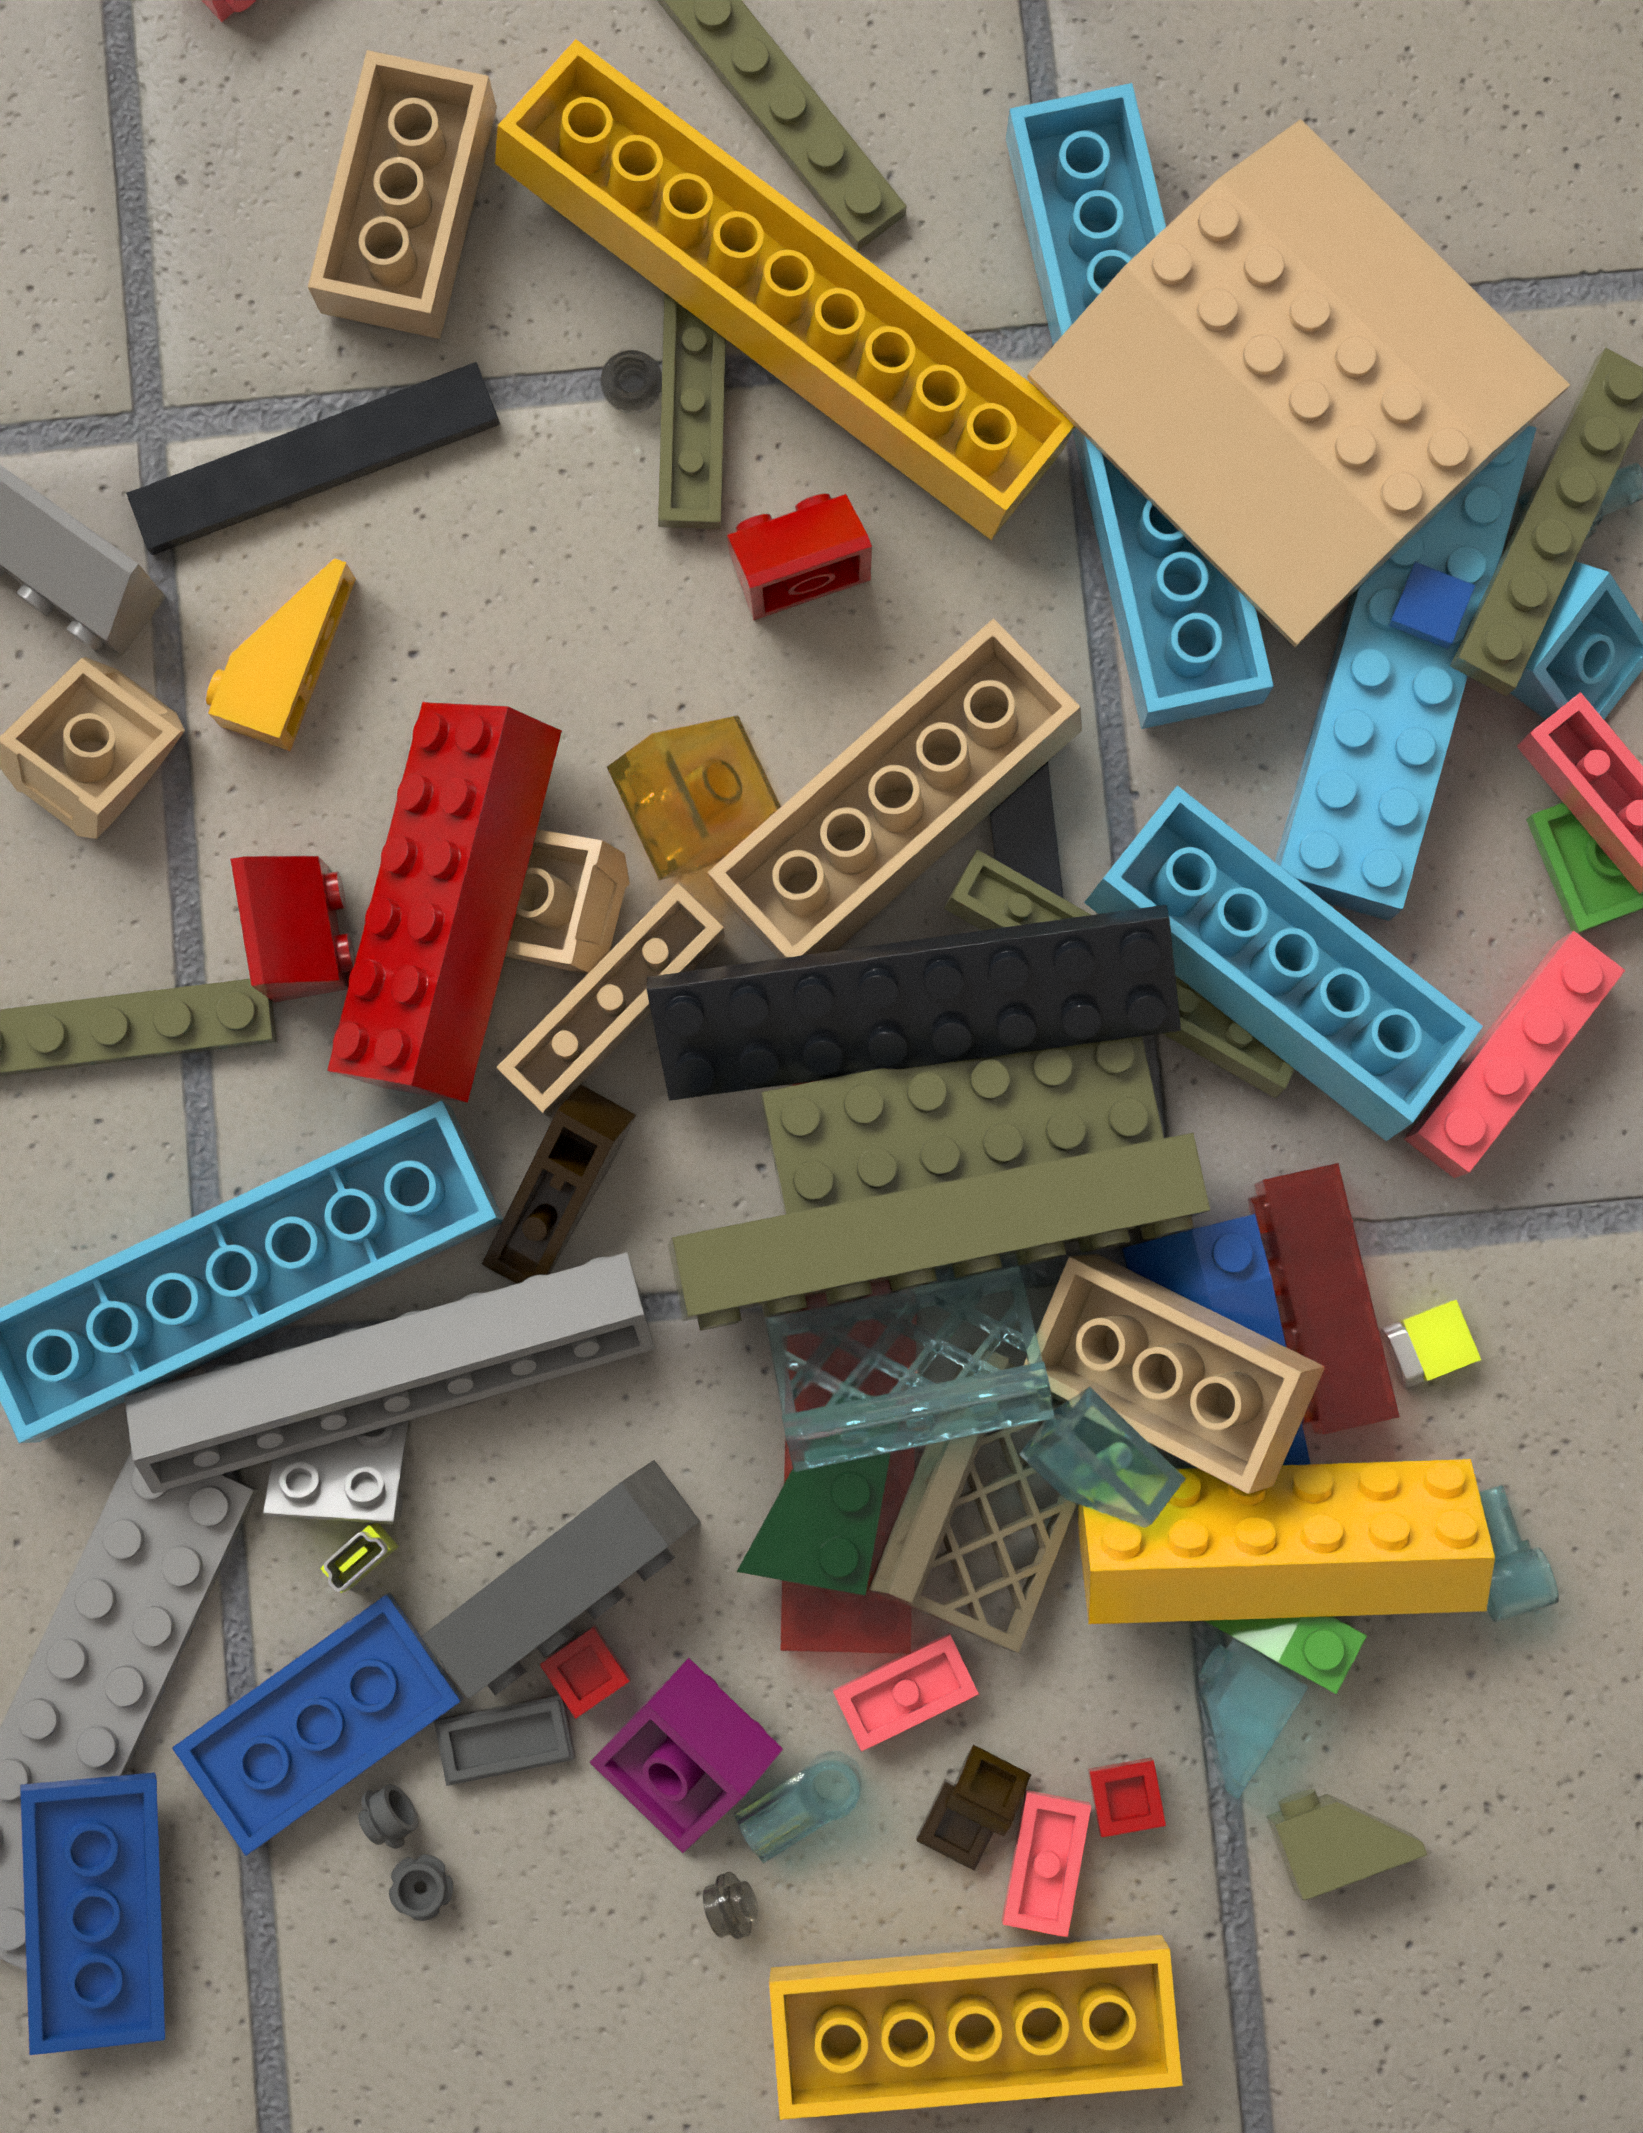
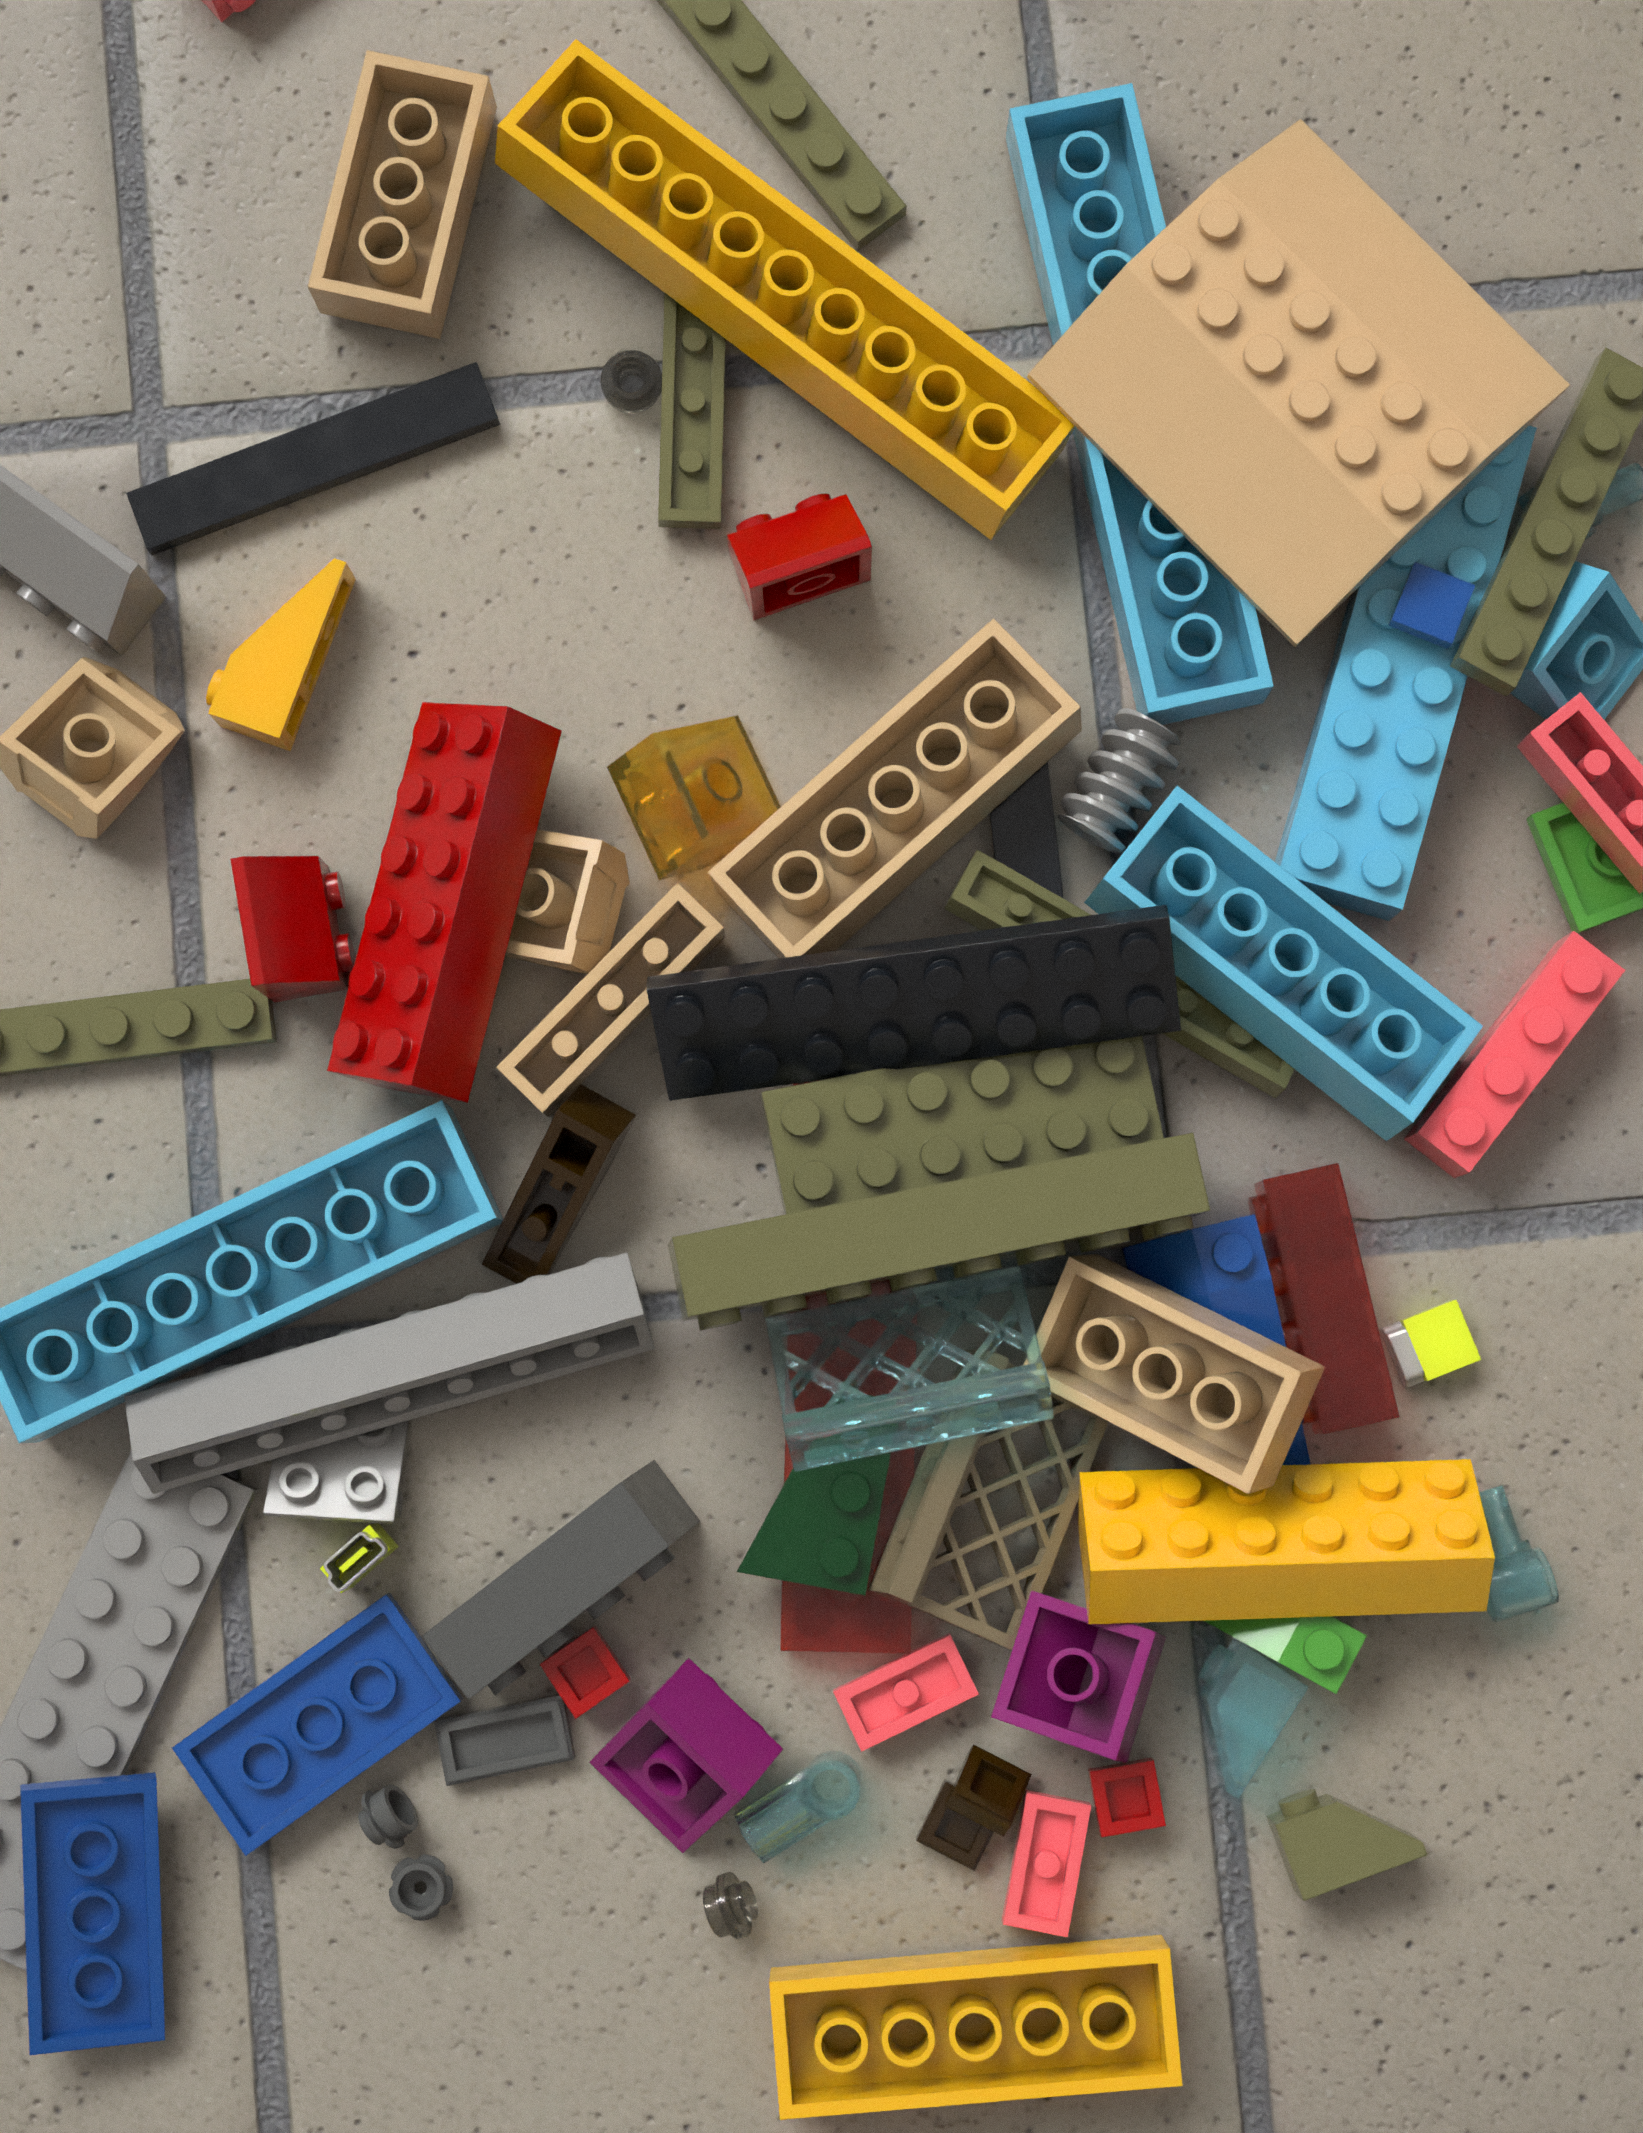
clear light blue slope [1019,1387,1186,1528] -> none
none -> magenta slope [991,1590,1166,1763]
none -> light grey piece [1057,708,1181,854]

